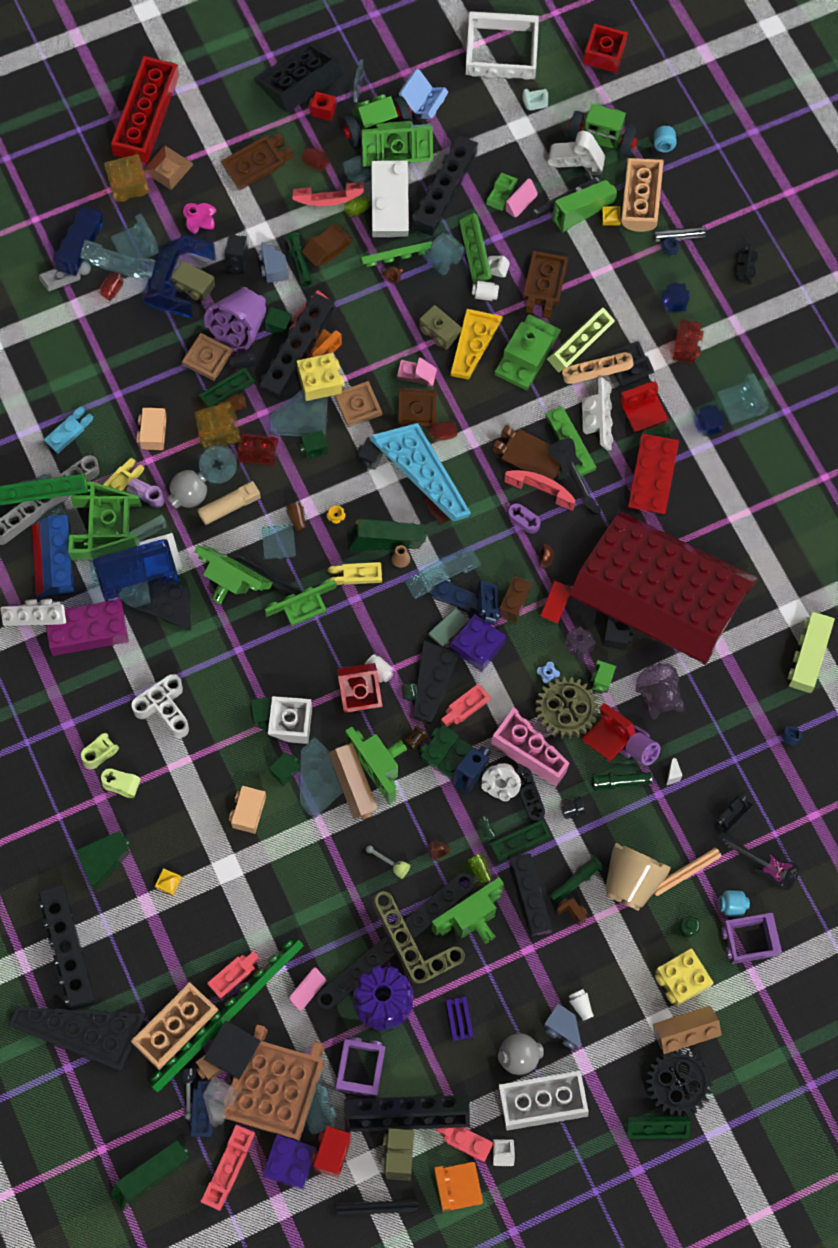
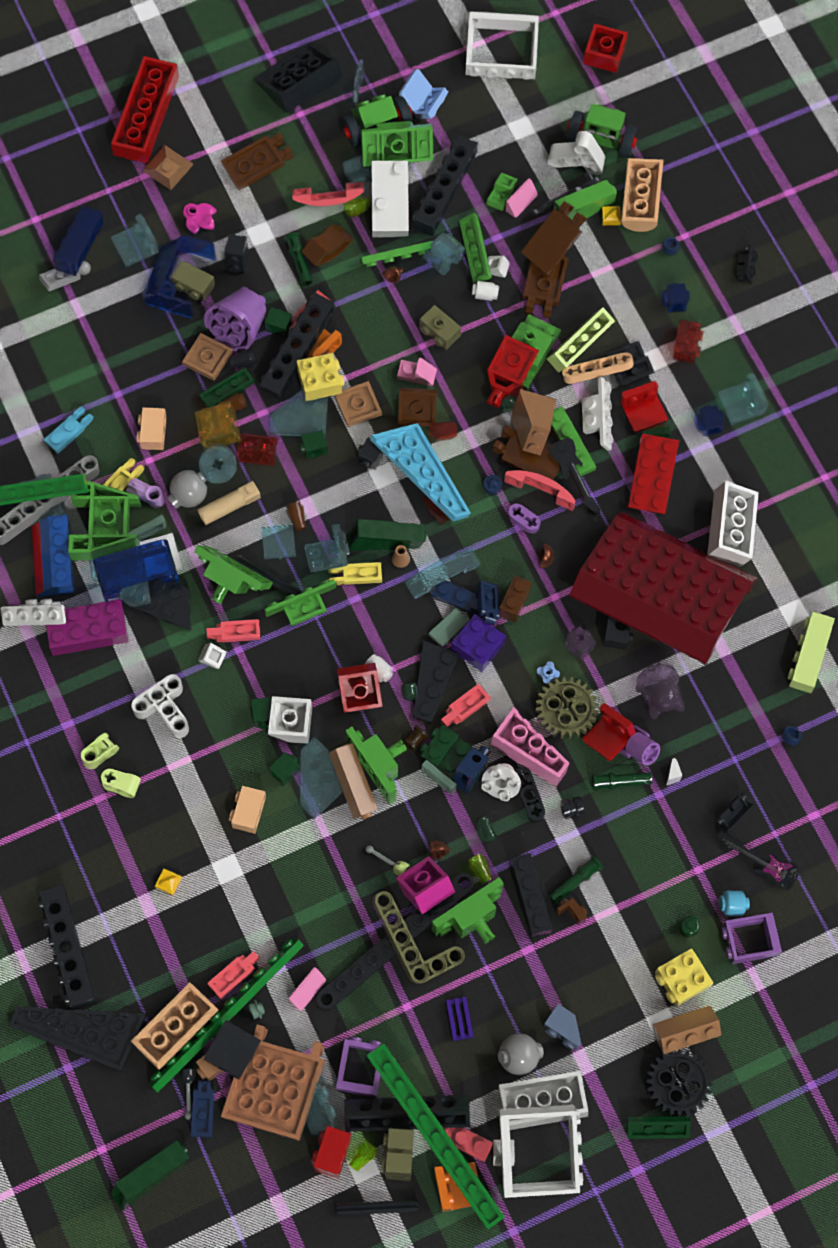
dark green slope [76,831,131,890] -> none
clear light blue slope [80,240,155,278] -> none
clear red brick [99,272,124,300] -> none
clear yellow brick [104,154,149,202] -> none
coral slope [201,1125,255,1211] -> none
clear slope [203,1076,238,1128] -> none
sand blue slope [258,242,289,283] -> none
dark purple piece [263,1135,317,1191] -> none
clear red brick [302,147,329,171] -> none
red brick [309,92,337,121] -> none
yellow plate [327,505,345,523] -> none
dark purple wheel [352,965,414,1032] -> none
yellow wing [451,309,503,380] -> none
dark green tile [489,819,552,862] -> none
light aqua plate [522,89,548,110] -> none
red slope [540,581,572,623] -> none
white cone [569,989,594,1021] -> none
bright green brick [591,660,616,693] -> none
tan cone [605,843,671,911] -> none
medium azure head [653,126,677,152] -> none
axle [653,227,707,242] -> none
light nougat axle [654,848,721,896] -> none
none -> white slope [198,643,226,669]
none -> coral hinge [206,619,260,642]
none -> sand green plate [248,1000,265,1020]
none -> clear light blue bracket [304,524,350,572]
none -> clear neon green cone [349,1140,378,1172]
none -> green plate [367,1043,505,1229]
none -> dark pink brick [396,856,455,914]
none -> sand green tile [422,760,457,795]
none -> dark blue tile [483,475,502,495]
none -> red plate [486,335,539,408]
none -> clear green piece [499,395,515,413]
none -> white window [499,1105,583,1198]
none -> medium nougat slope [511,389,556,456]
none -> reddish brown tile [521,201,587,275]
none -> white brick [707,481,758,567]

